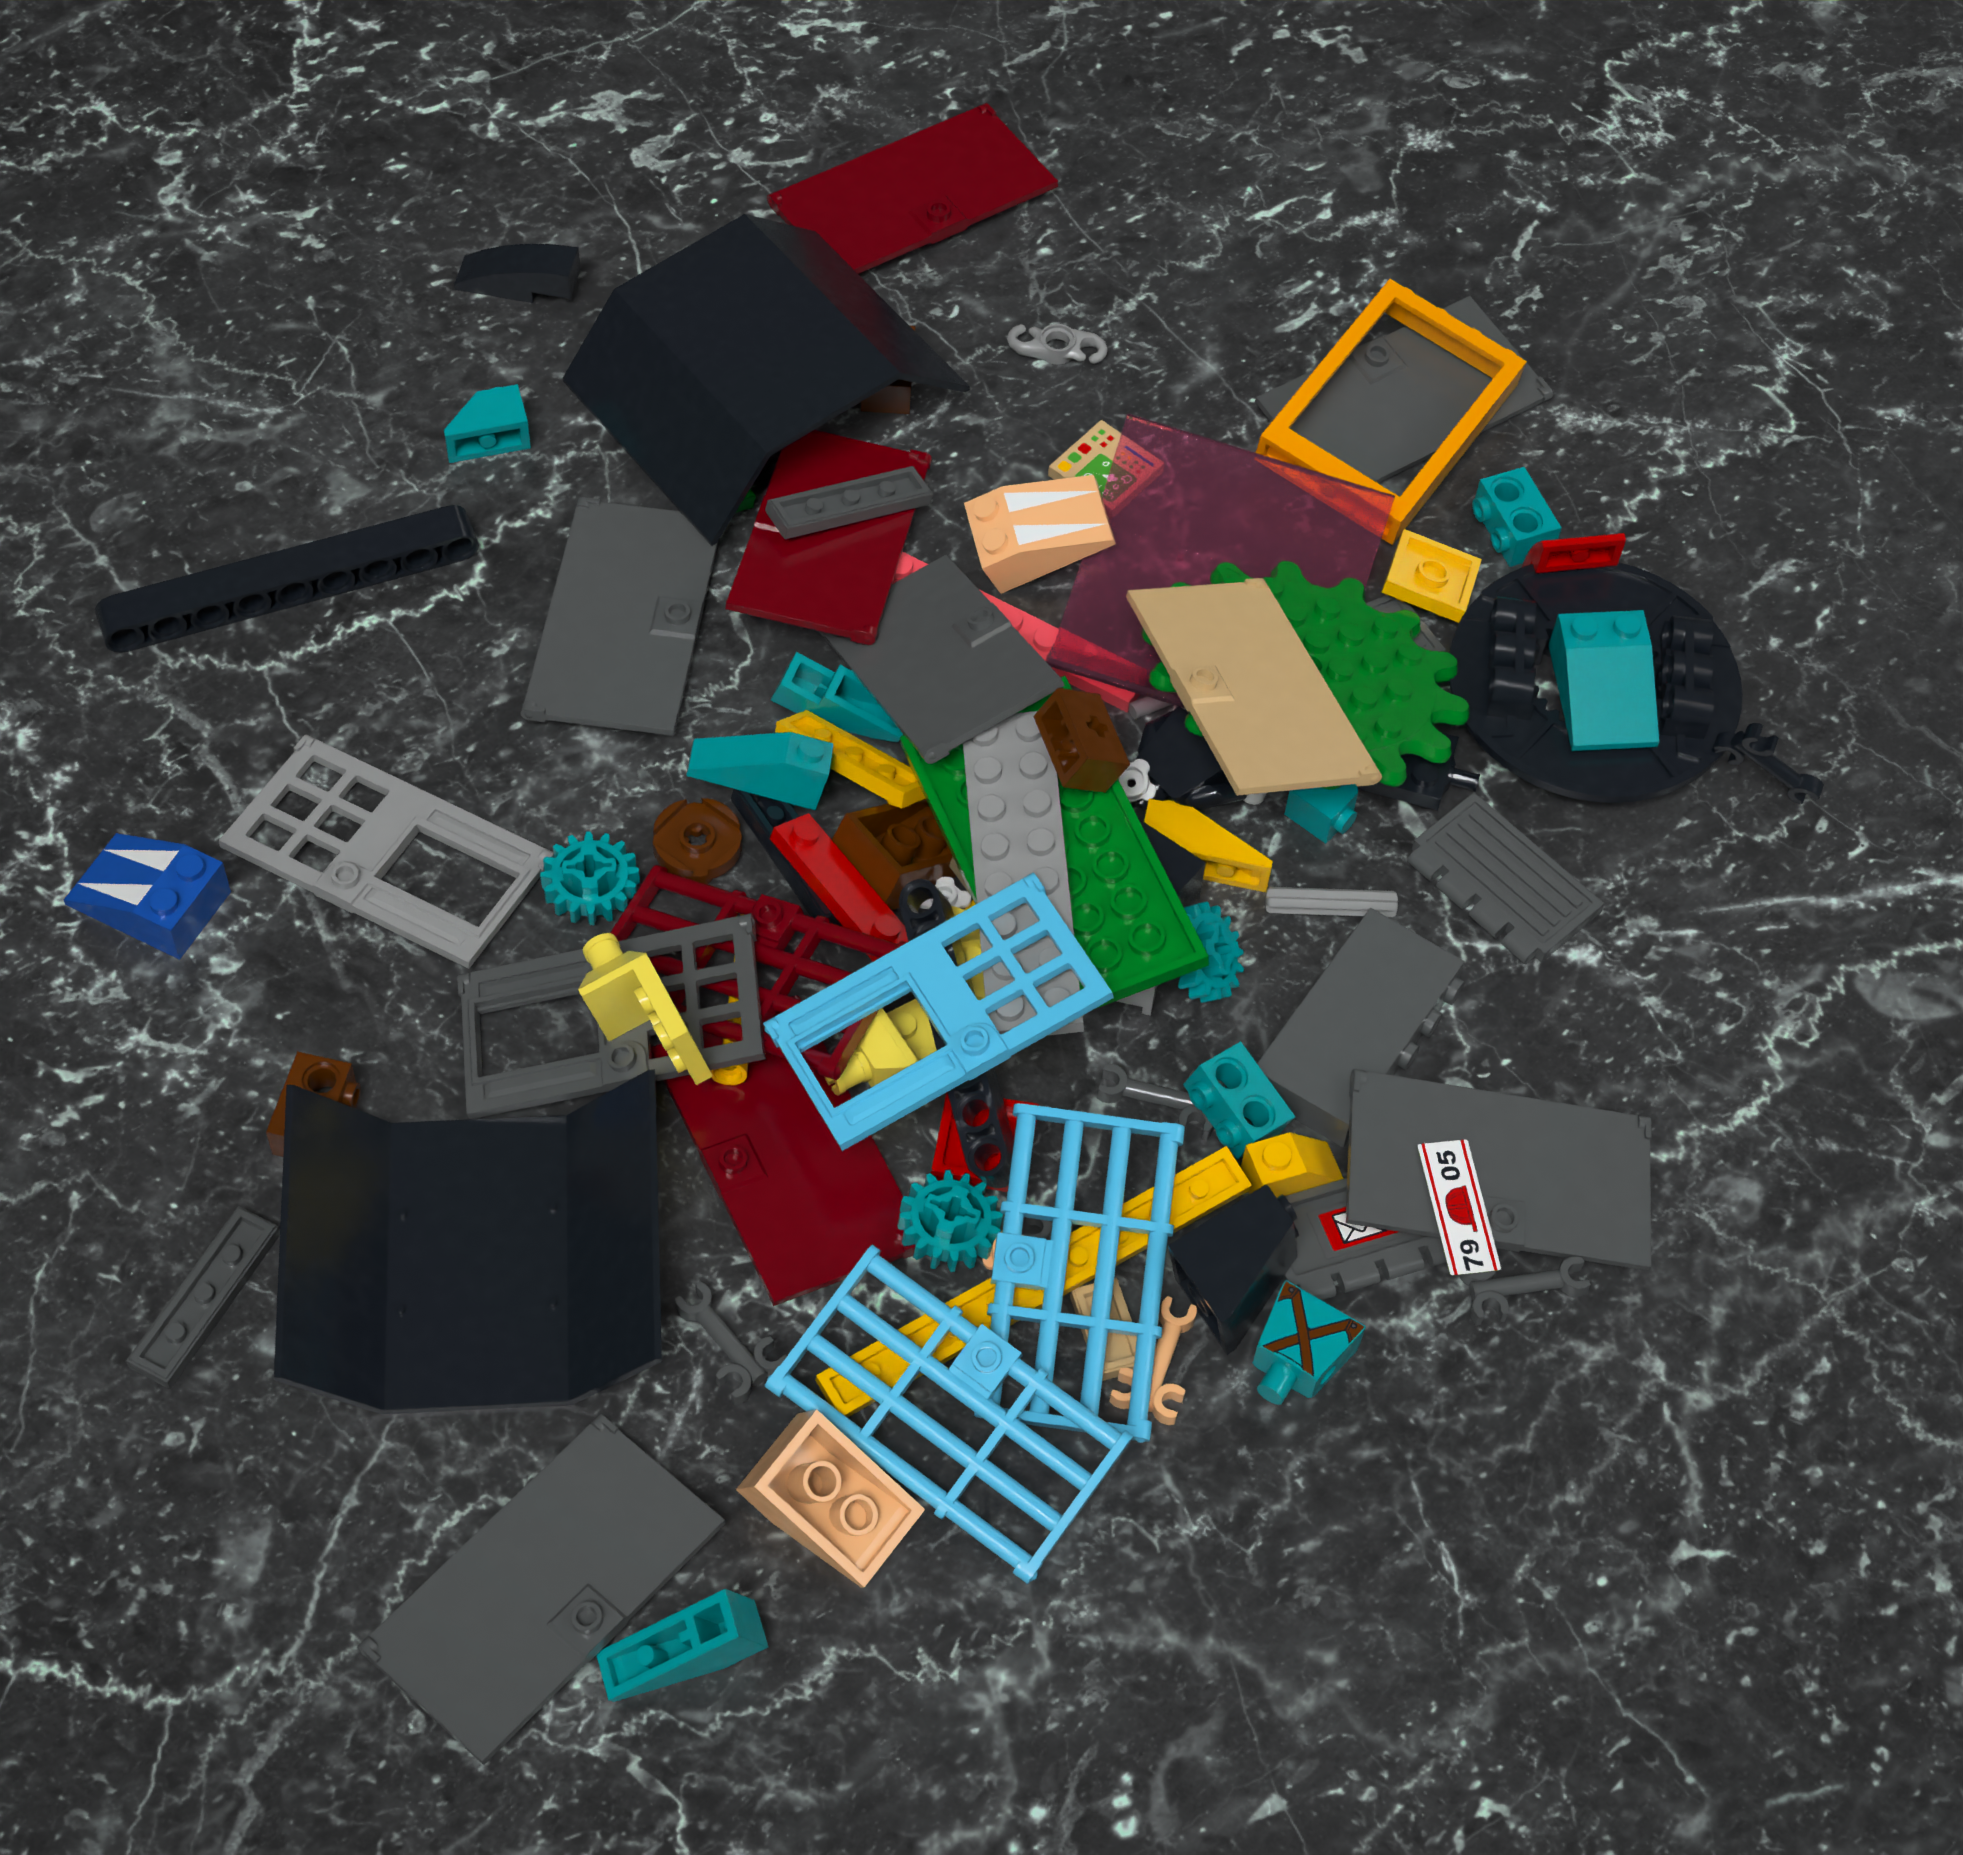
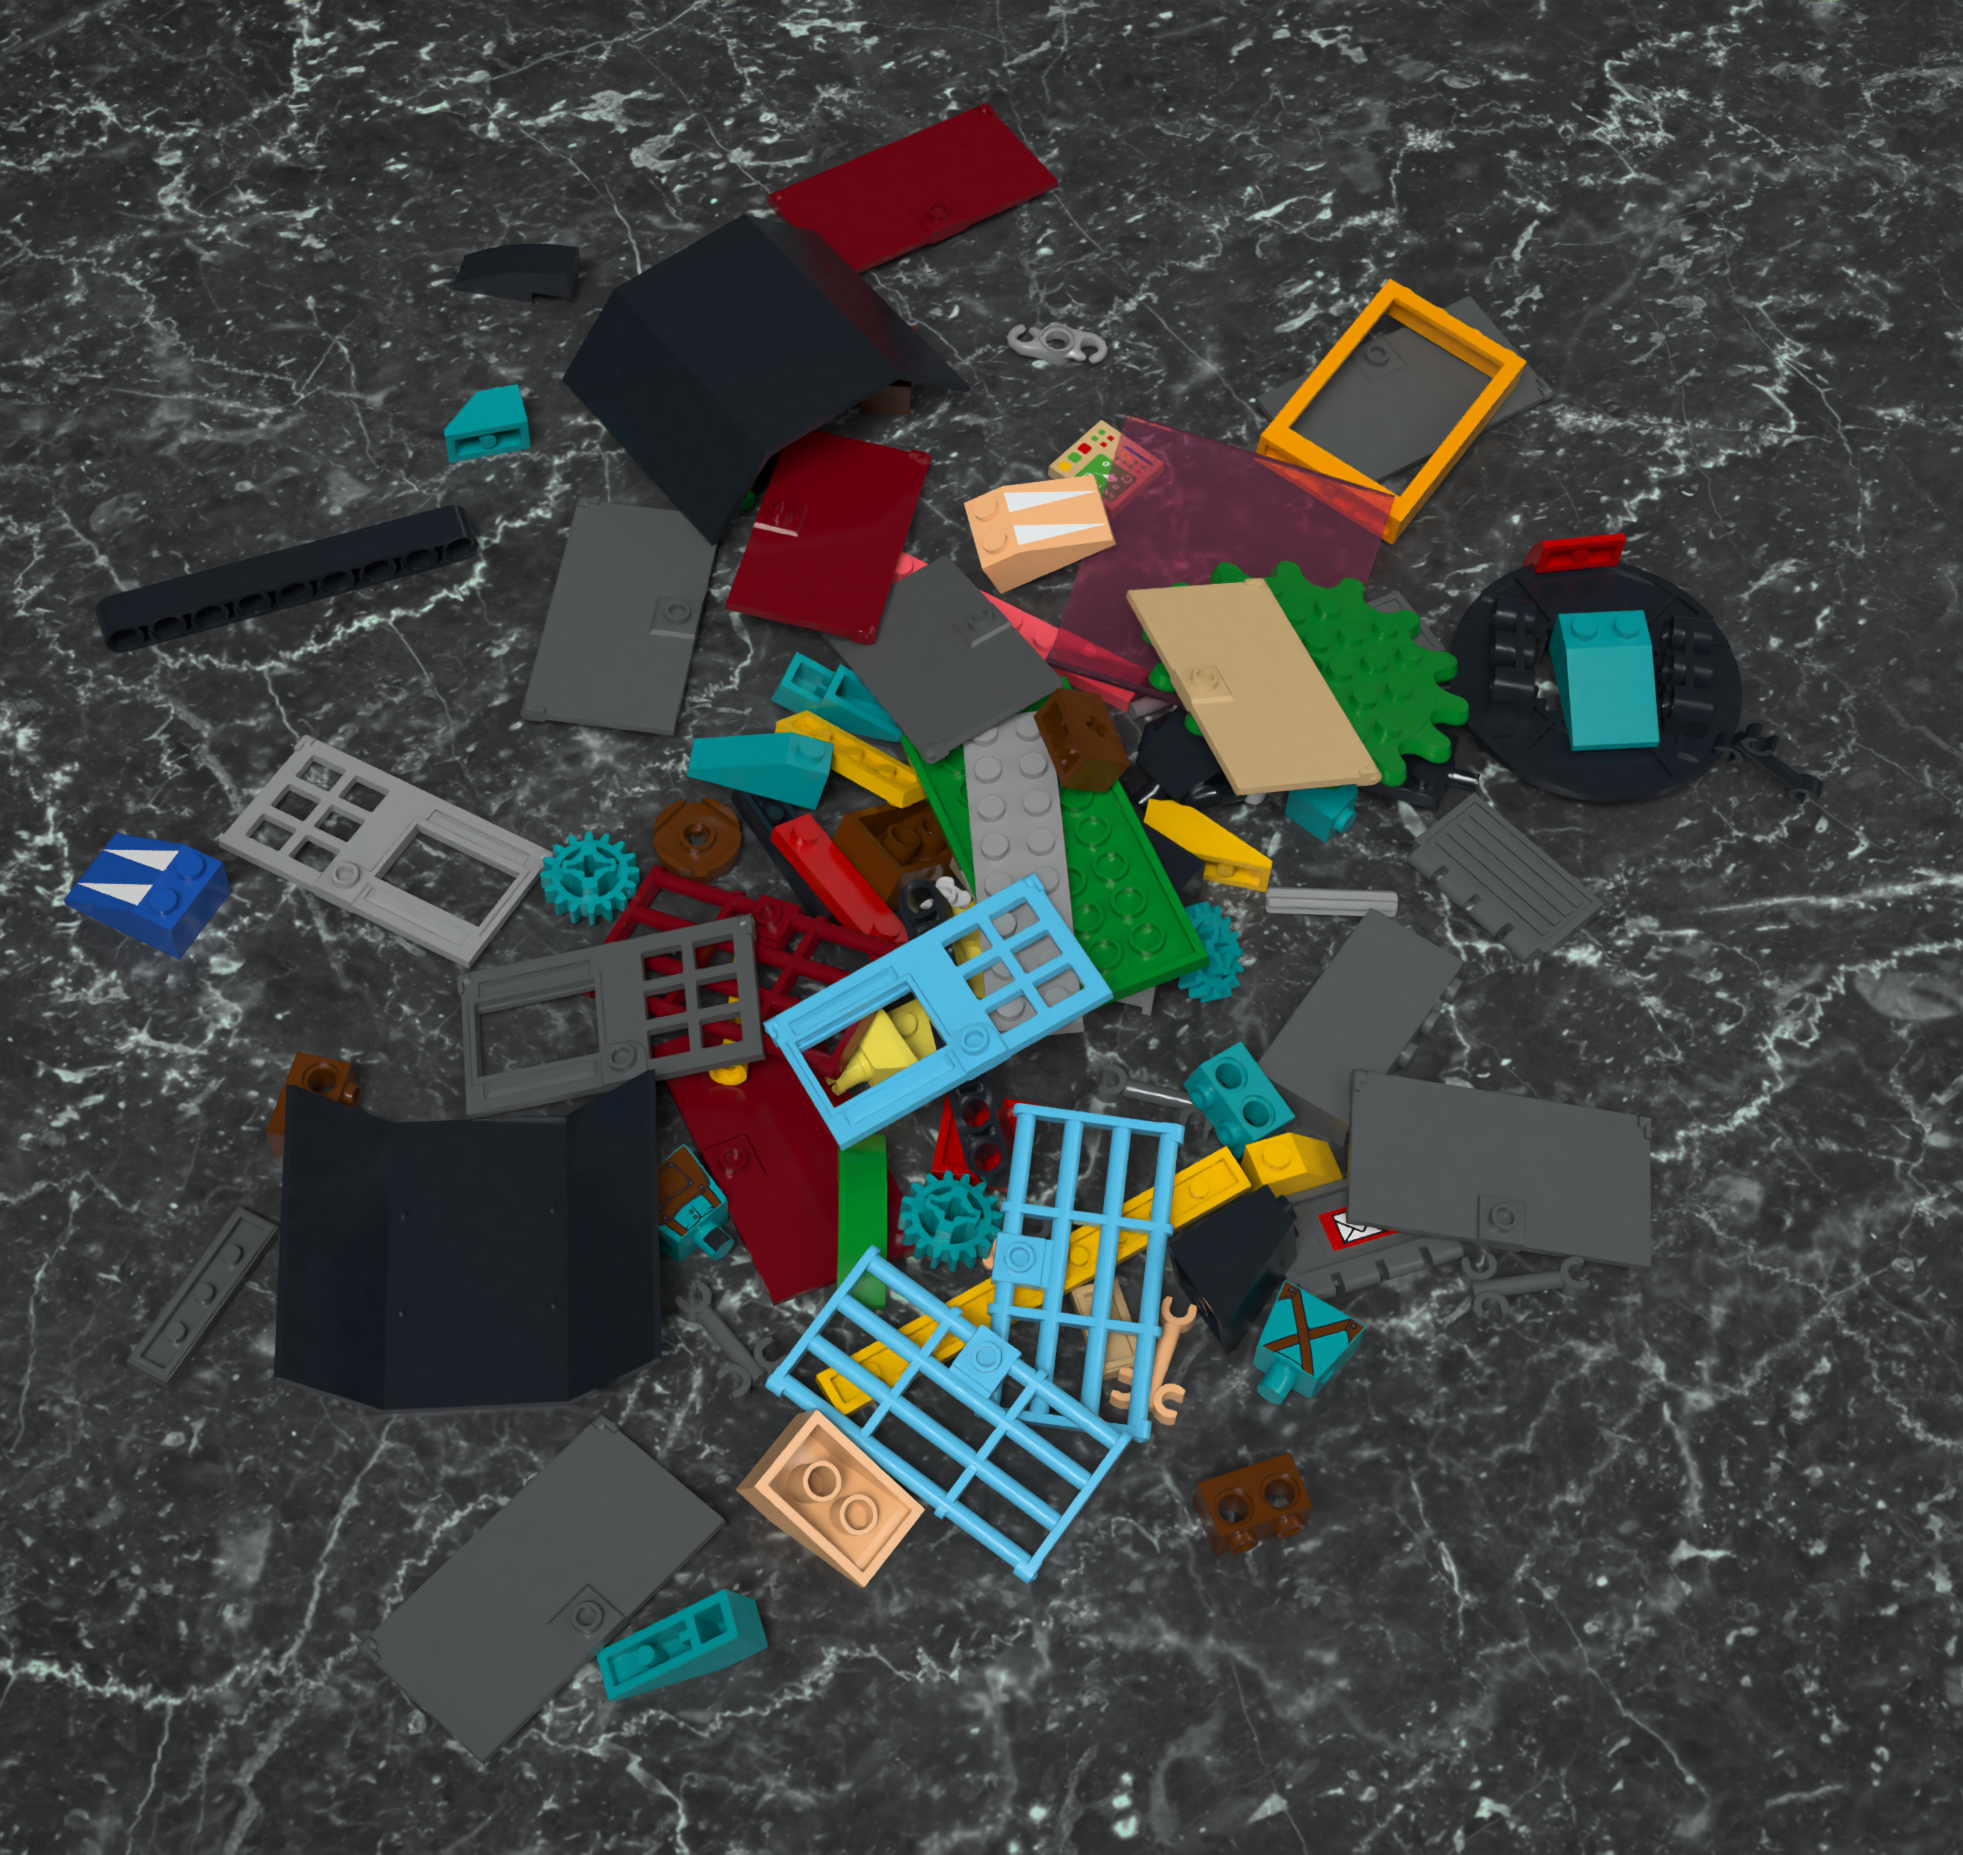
light yellow plate [578,933,713,1085] -> none
dark grey tile [765,466,933,539] -> none
white plate [1118,759,1156,803] -> none
yellow plate [1381,529,1482,623] -> none
white sticker [1418,1139,1501,1275] -> none
teal brick [1472,467,1562,567] -> none
none -> torso [657,1144,734,1262]
none -> green slope [836,1134,887,1310]
none -> reddish brown brick [1193,1453,1313,1556]

